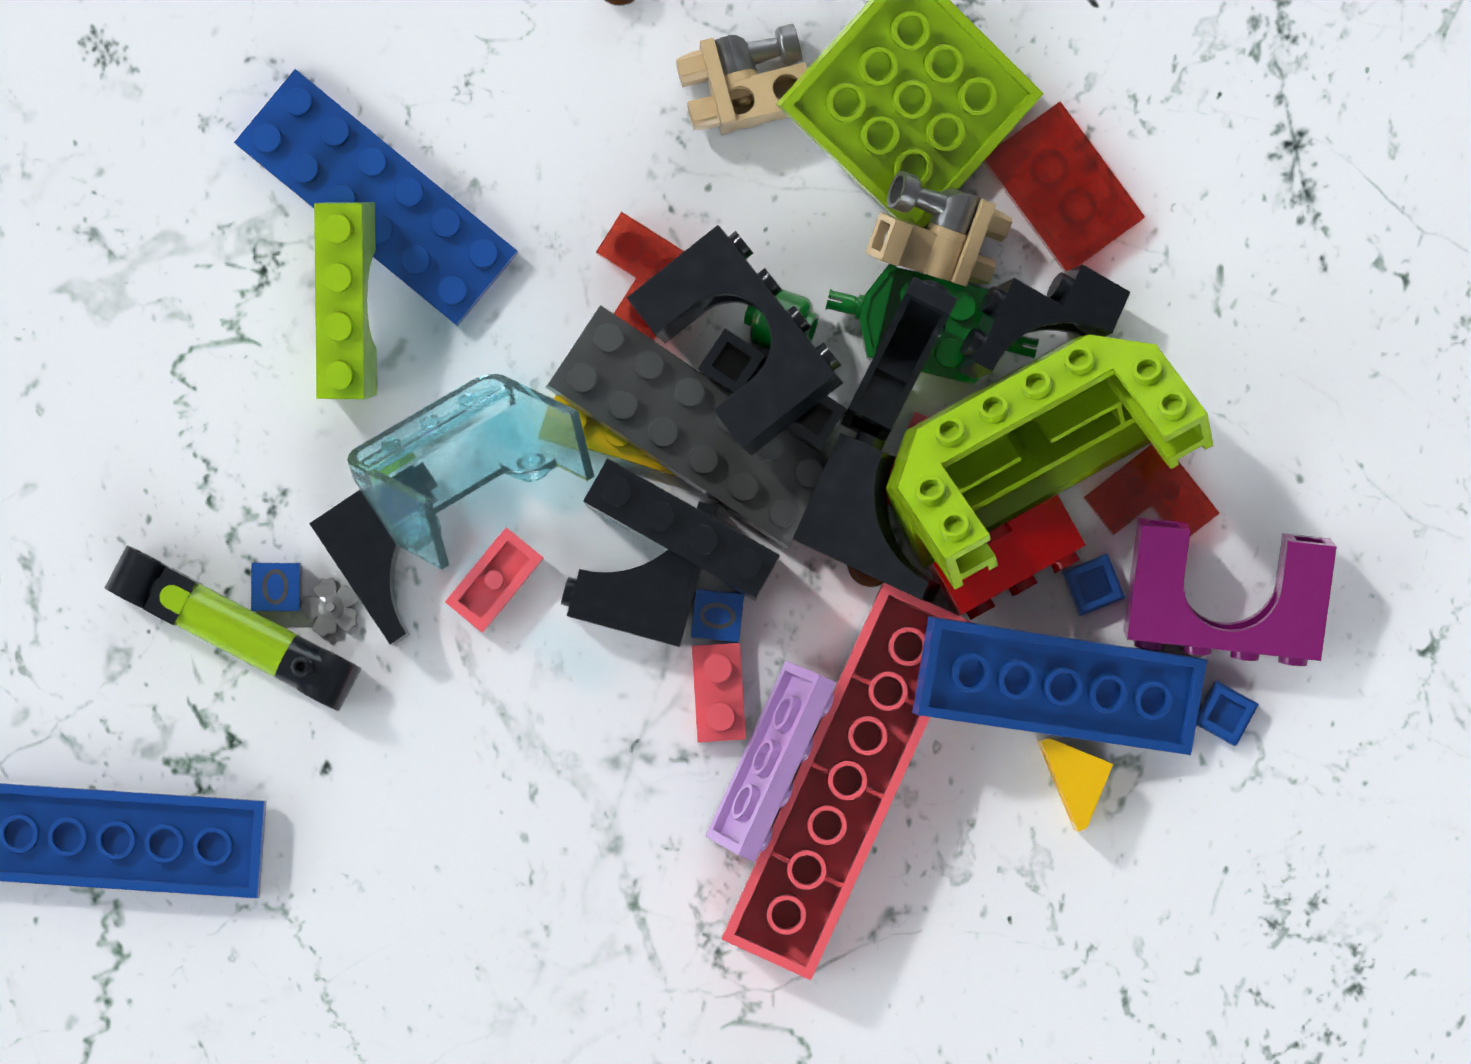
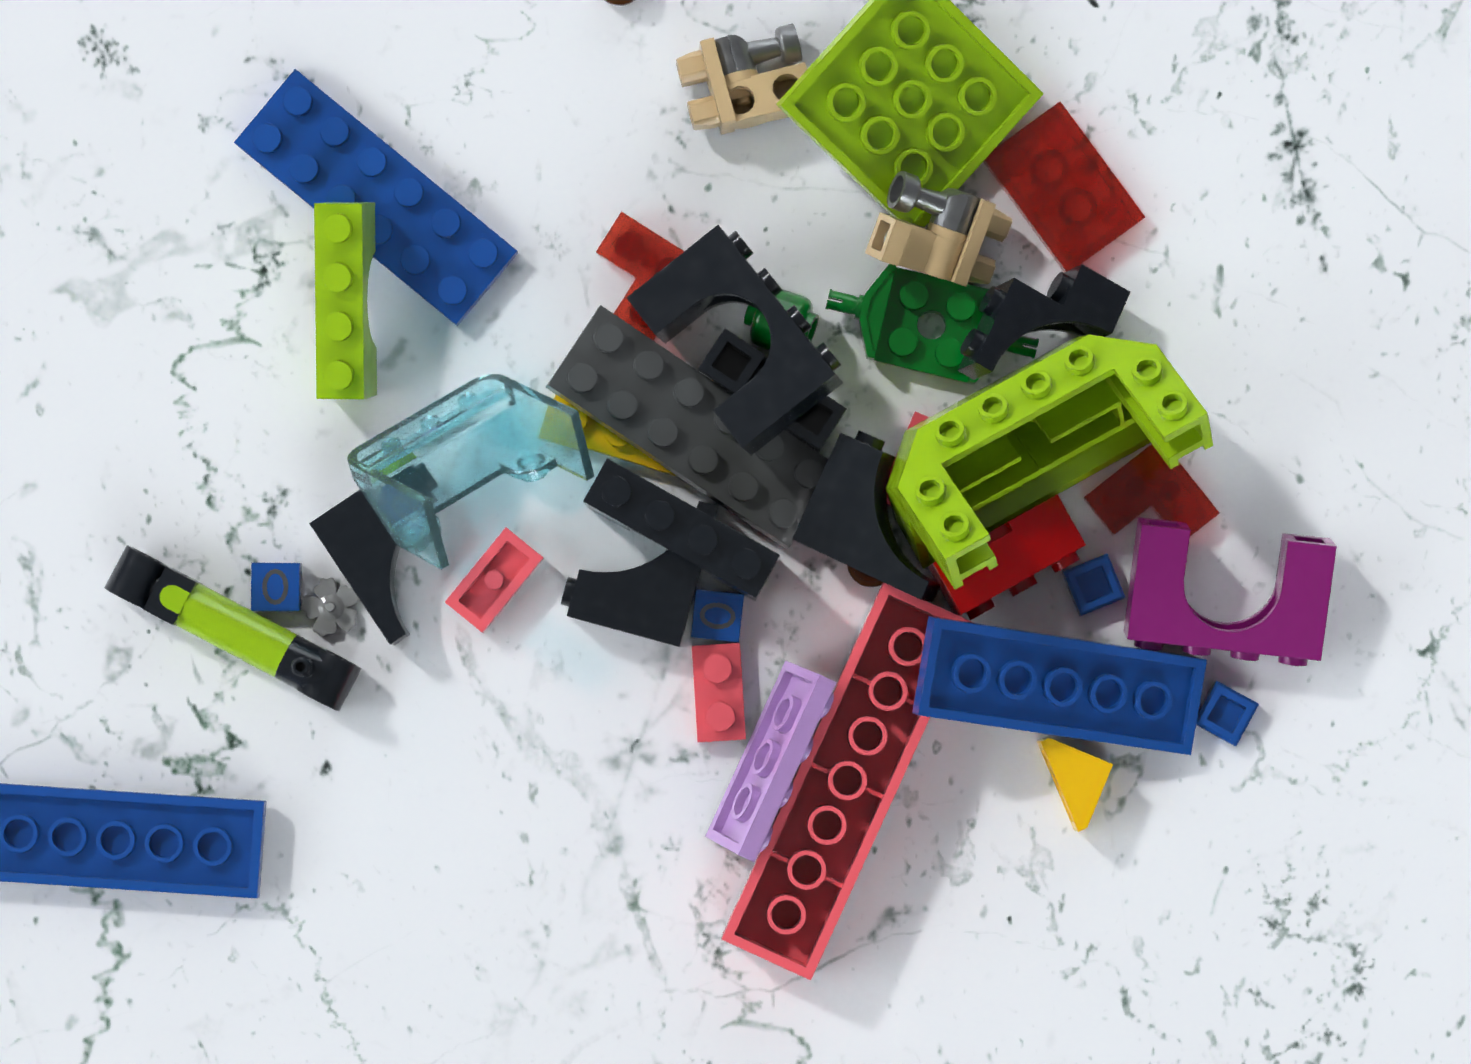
black arch [841,276,958,442] -> none

